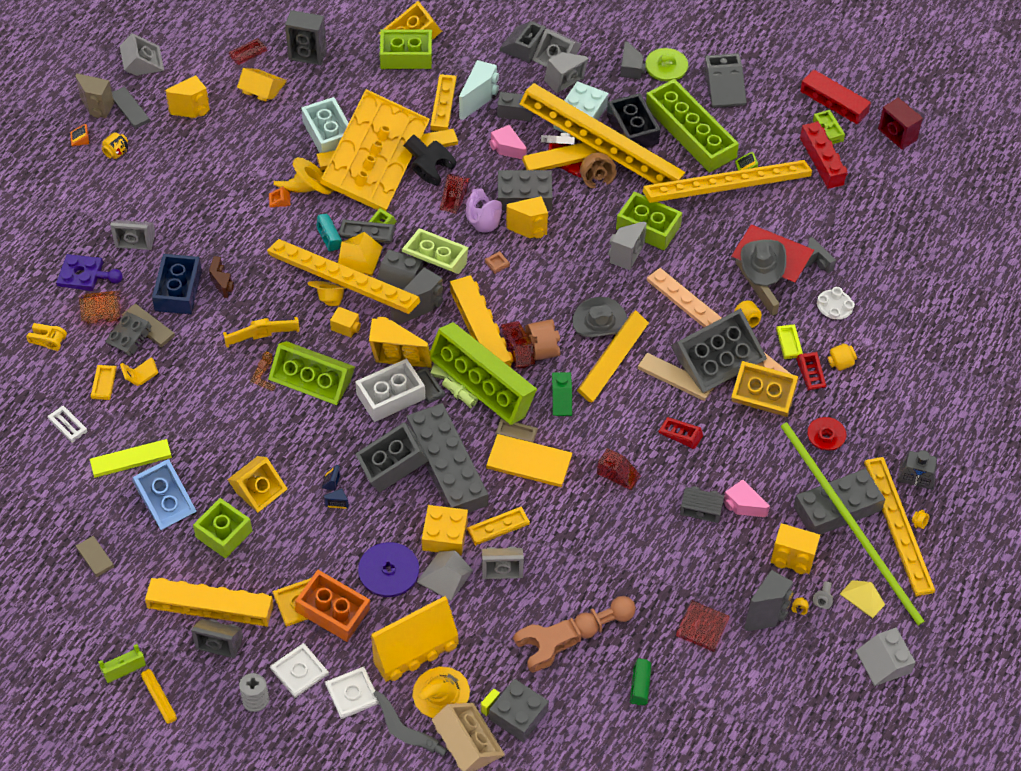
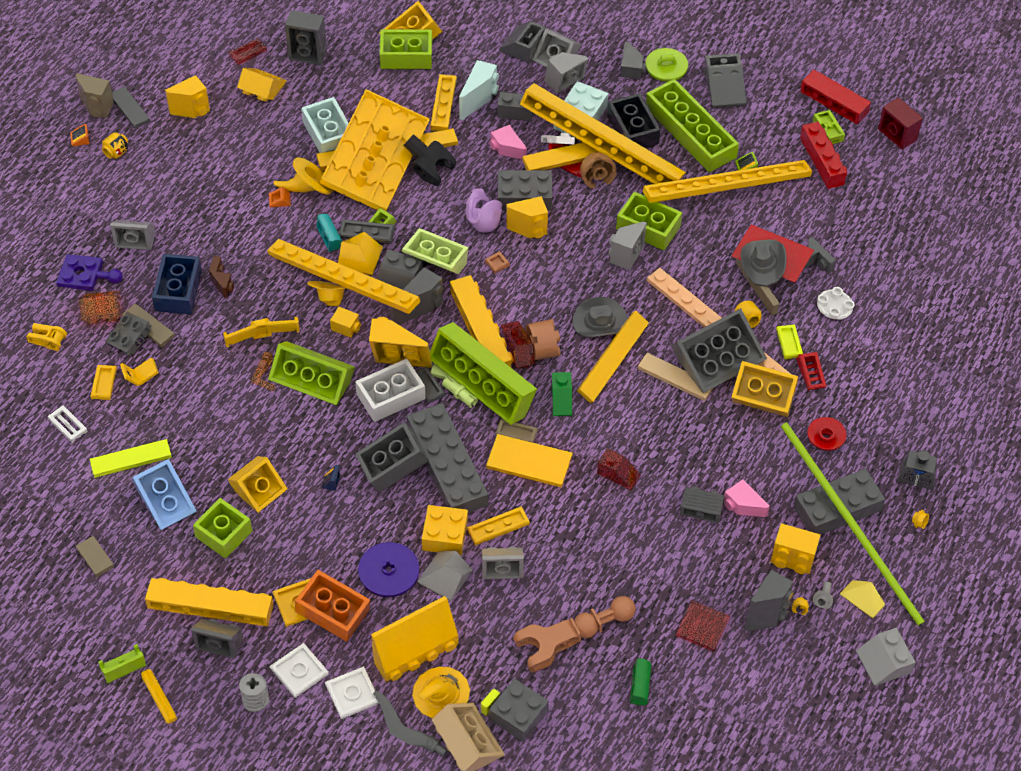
light grey slope [120,33,164,75] -> none
dark blue slope [324,489,349,509] -> none
clear red slope [439,174,470,214] -> none
red slope [658,417,703,450] -> none
yellow head [827,343,857,371] -> none
yellow tile [864,457,935,597] -> none

